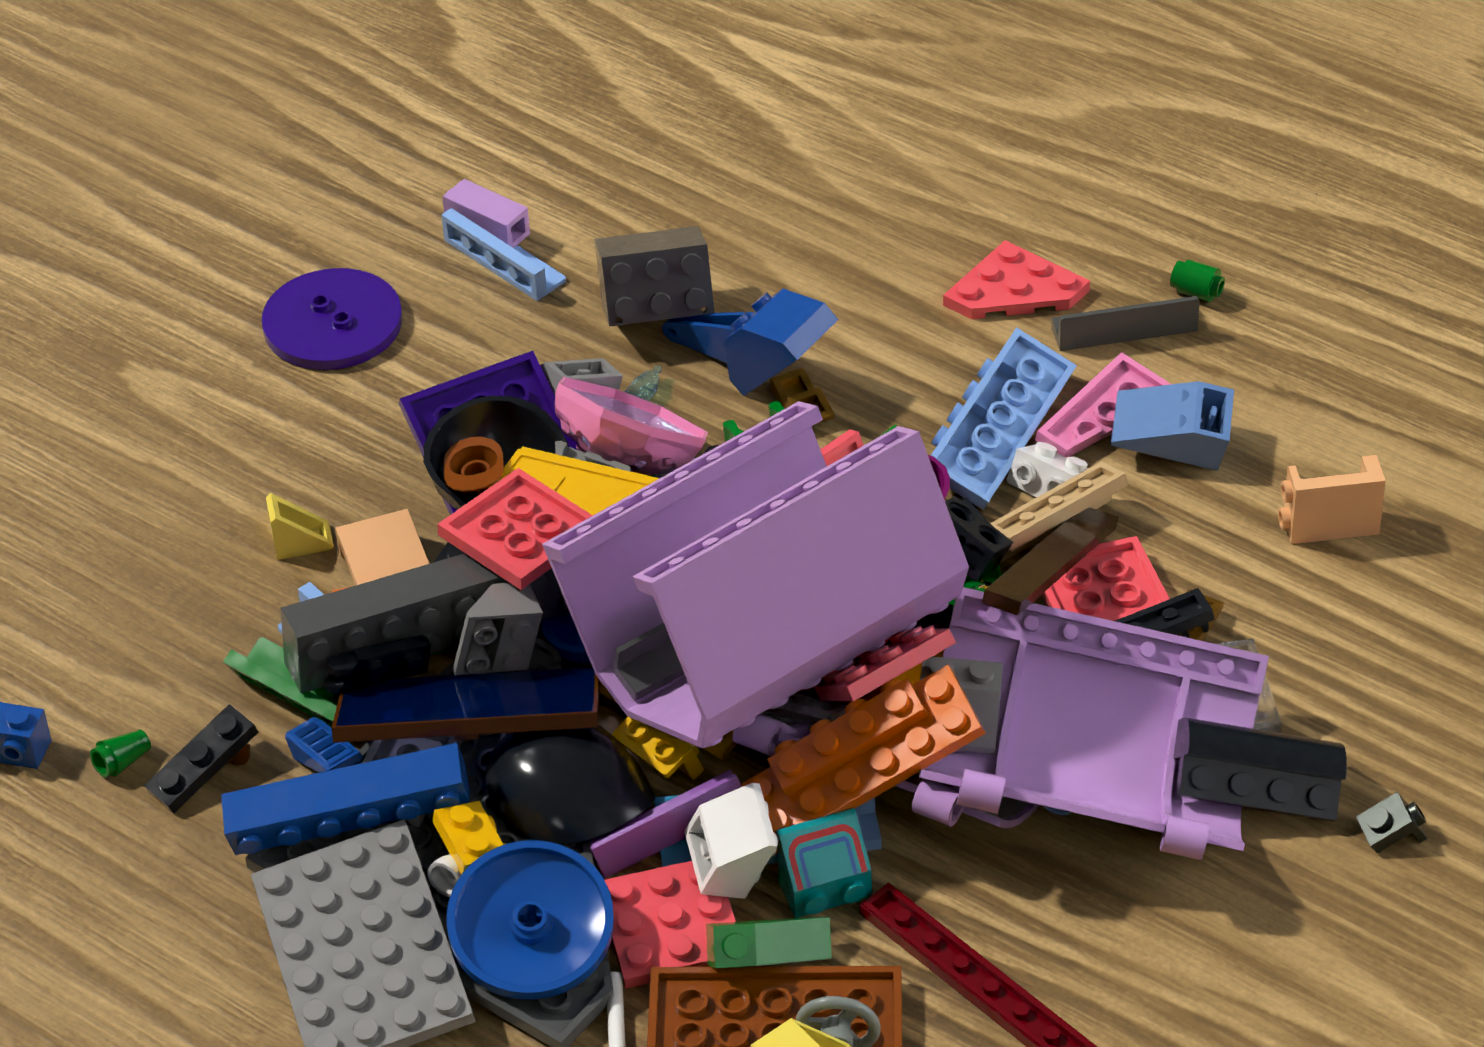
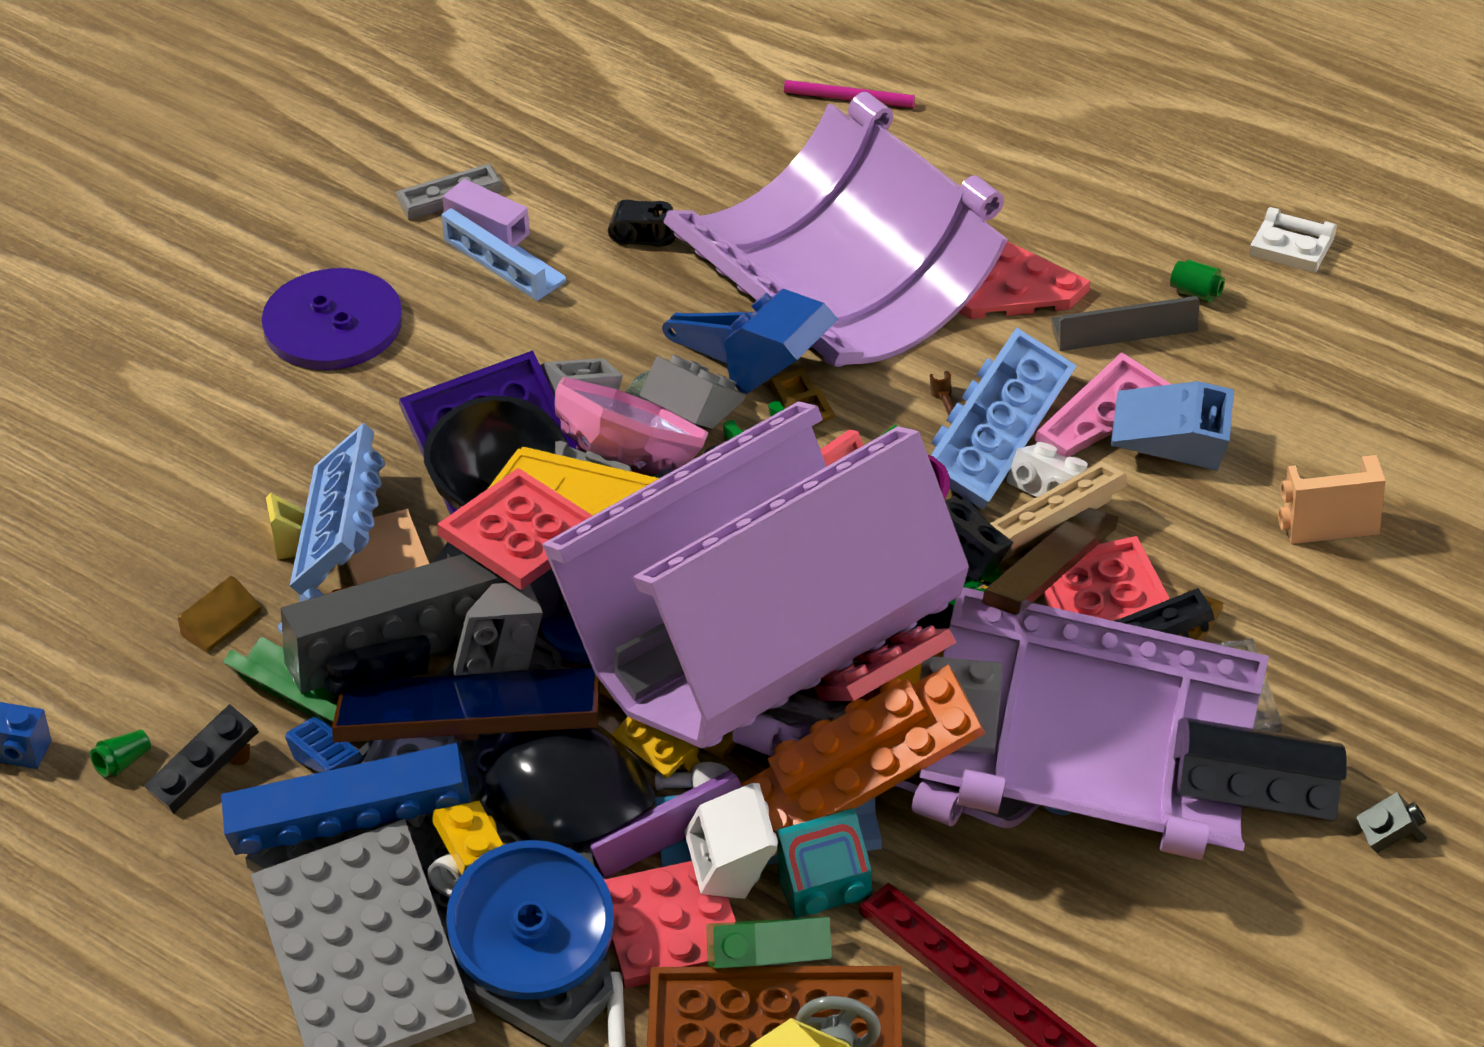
dark orange piece [444,437,504,497] -> none
dark grey container [595,226,715,327] -> none
none -> pearl gold slope [178,575,262,652]
none -> light blue plate [290,423,385,595]
none -> light grey tile [396,164,503,220]
none -> black piece [608,199,676,247]
none -> light grey slope [639,355,747,429]
none -> white bar [655,762,729,791]
none -> lavender panel [664,92,1008,367]
none -> dark pink bar [784,80,915,108]
none -> reddish brown hand [930,371,954,416]
none -> white plate [1250,207,1337,273]

